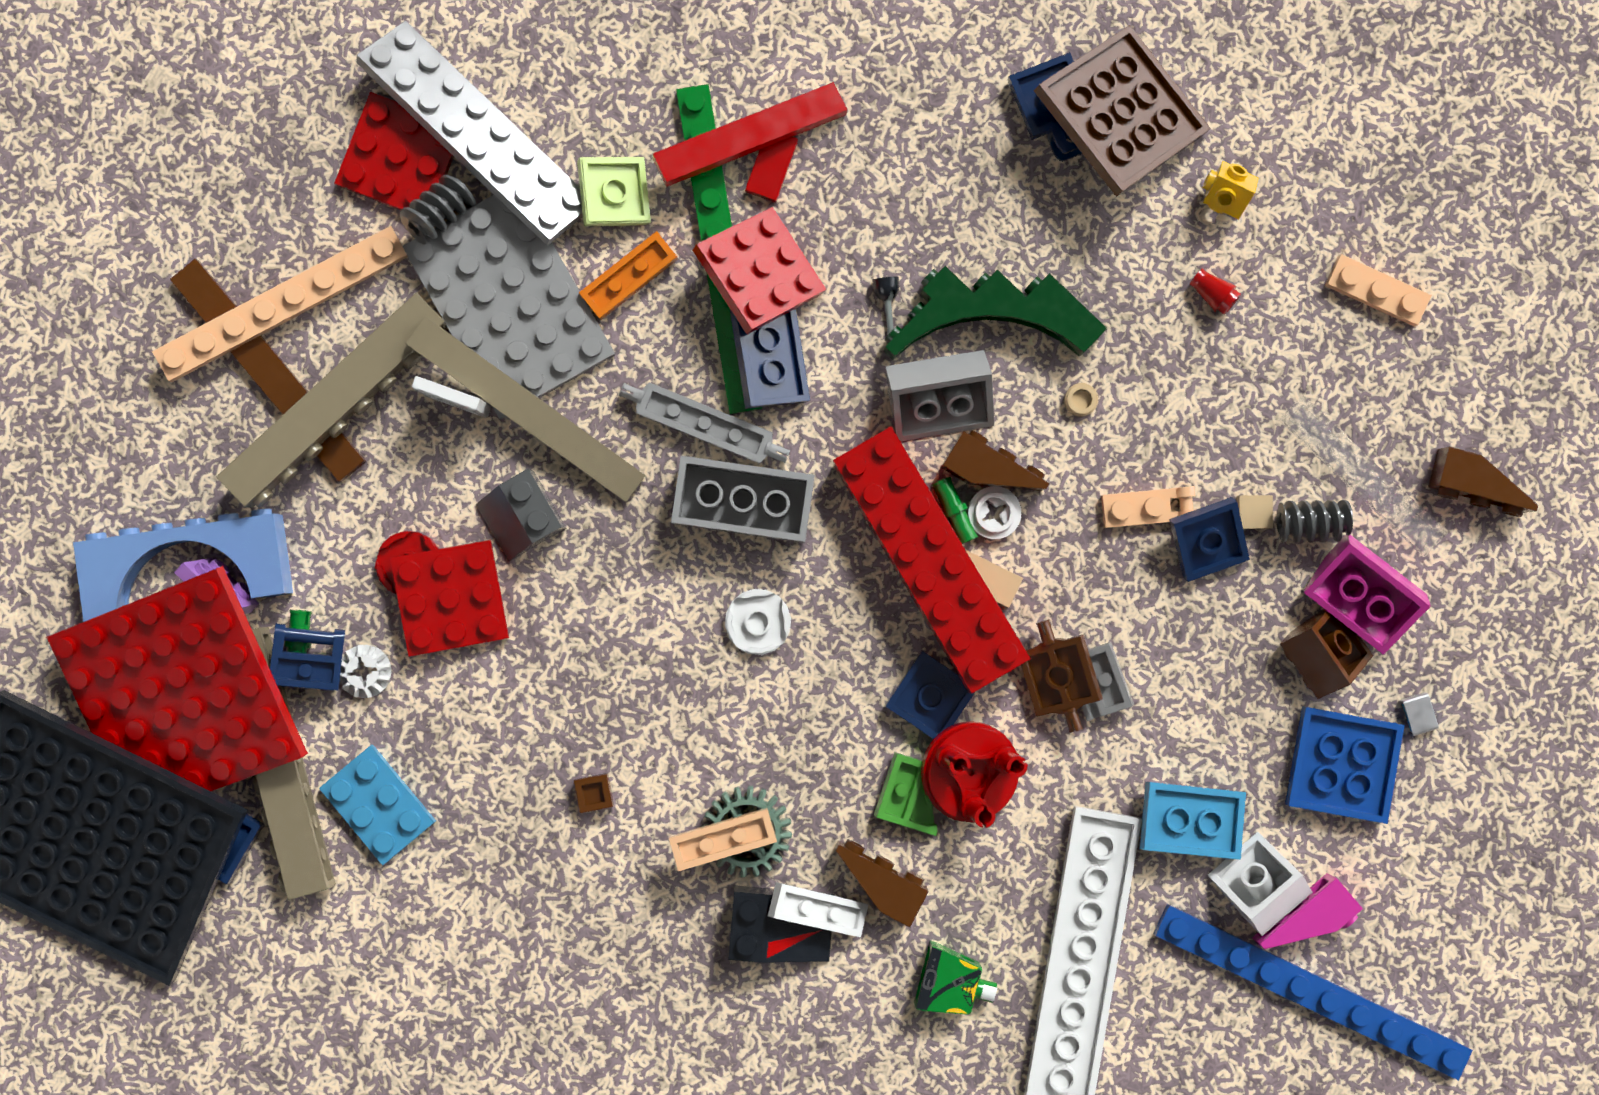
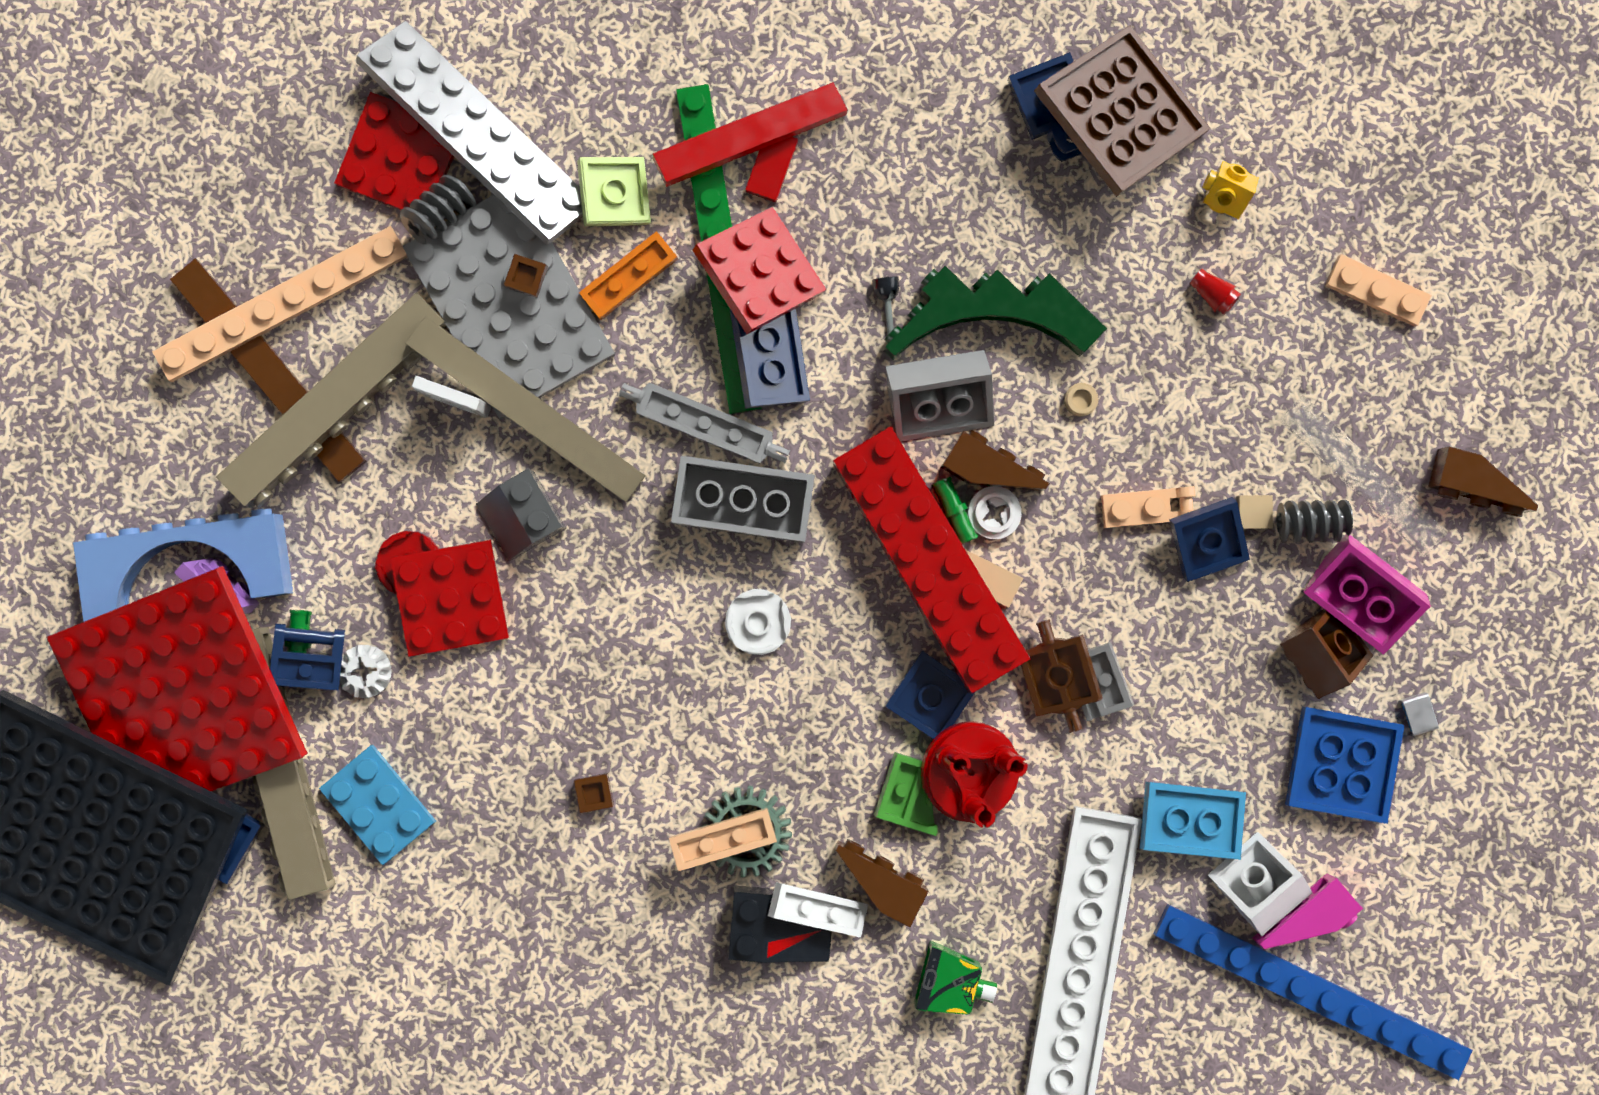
none -> reddish brown plate [504,254,548,298]

